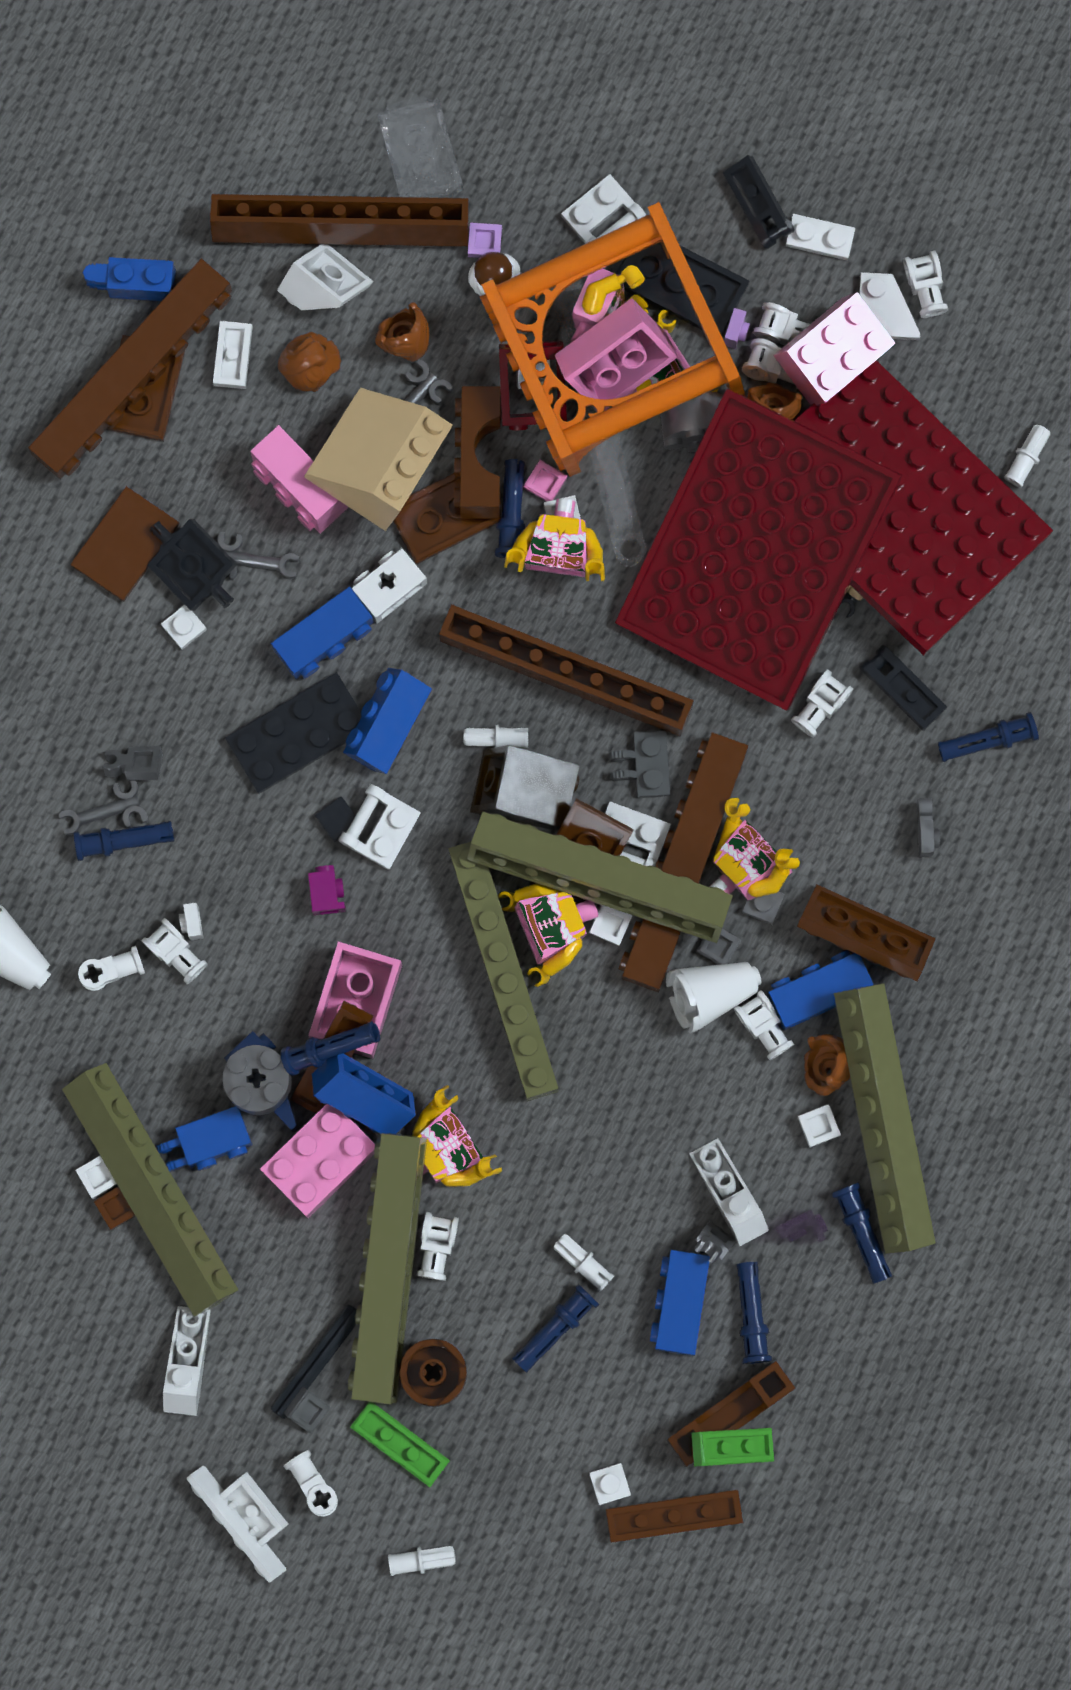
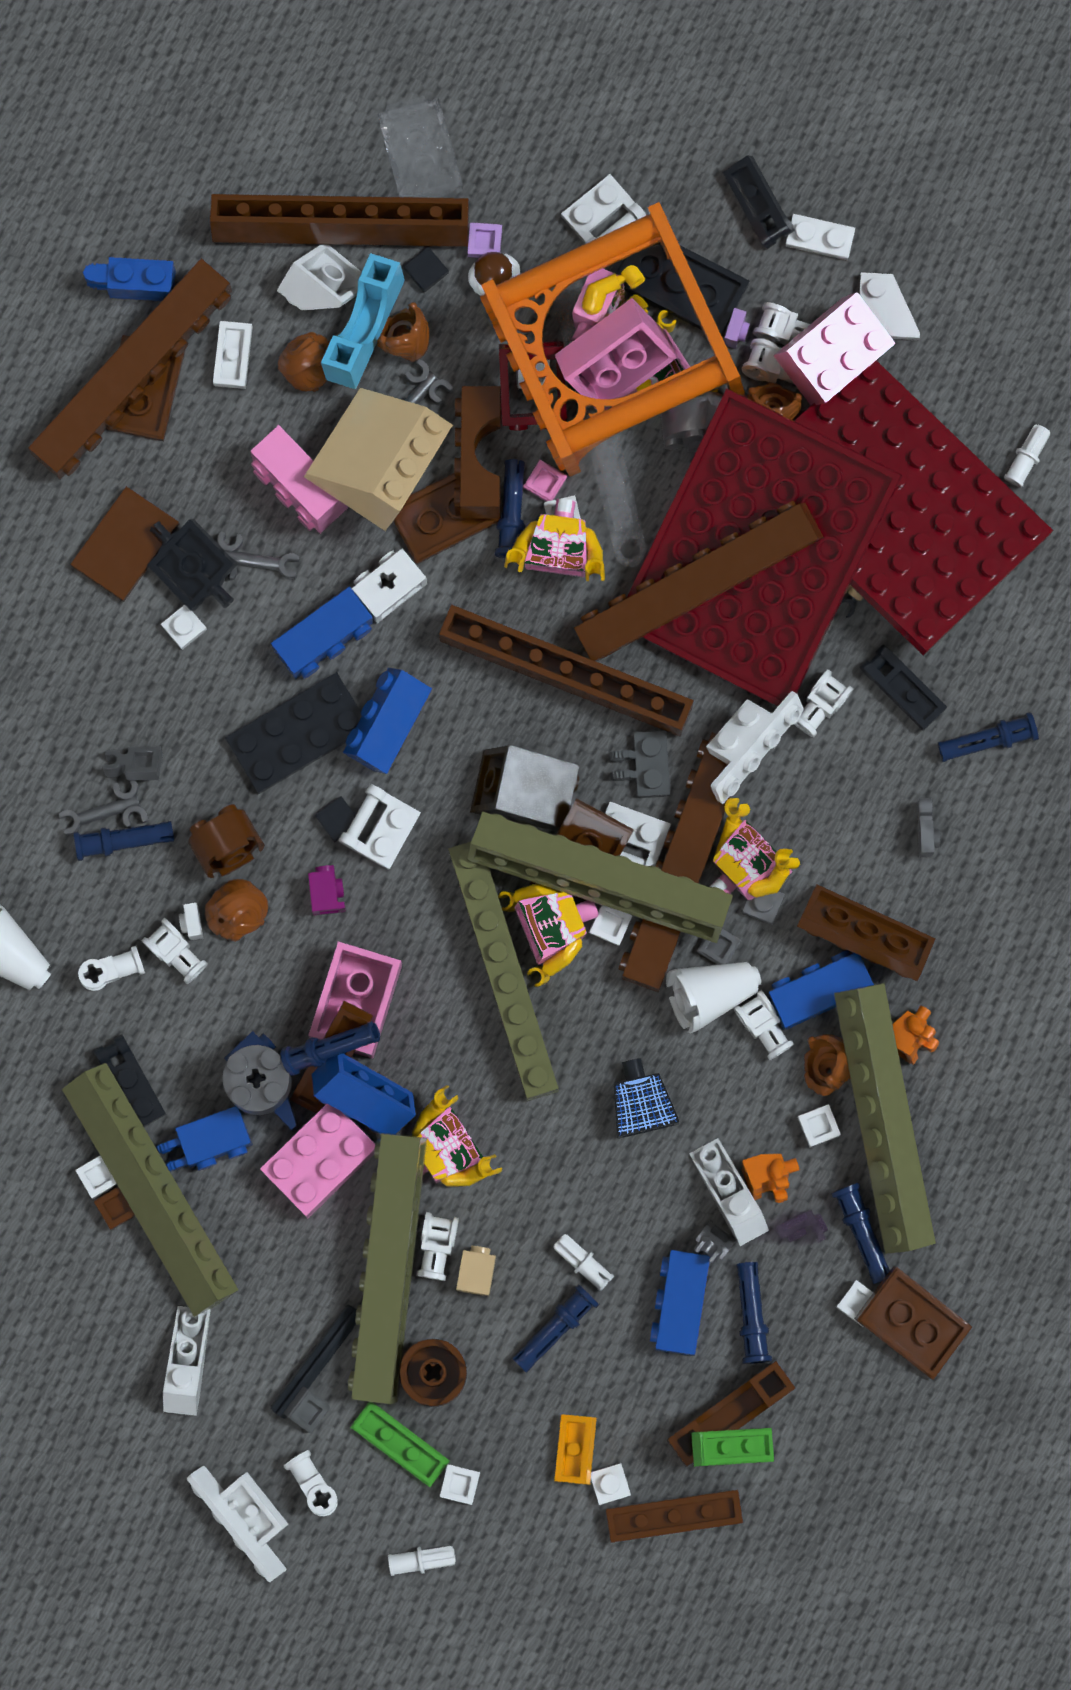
white axle [463,725,528,749] -> none
white connector [903,250,948,318] -> none
none -> black plate [93,1034,167,1127]
none -> reddish brown brick [188,804,265,878]
none -> dark orange hair [204,879,268,942]
none -> medium azure arch [321,253,405,389]
none -> black tile [404,247,449,293]
none -> white plate [440,1464,480,1505]
none -> tan brick [456,1246,496,1297]
none -> light orange plate [554,1414,597,1485]
none -> reddish brown brick [574,501,824,661]
none -> black torso [614,1058,679,1139]
none -> white bracket [706,691,803,804]
none -> orange piece [742,1154,800,1203]
none -> white plate [836,1280,873,1327]
none -> reddish brown tile [854,1266,972,1380]
none -> orange piece [892,1005,939,1065]

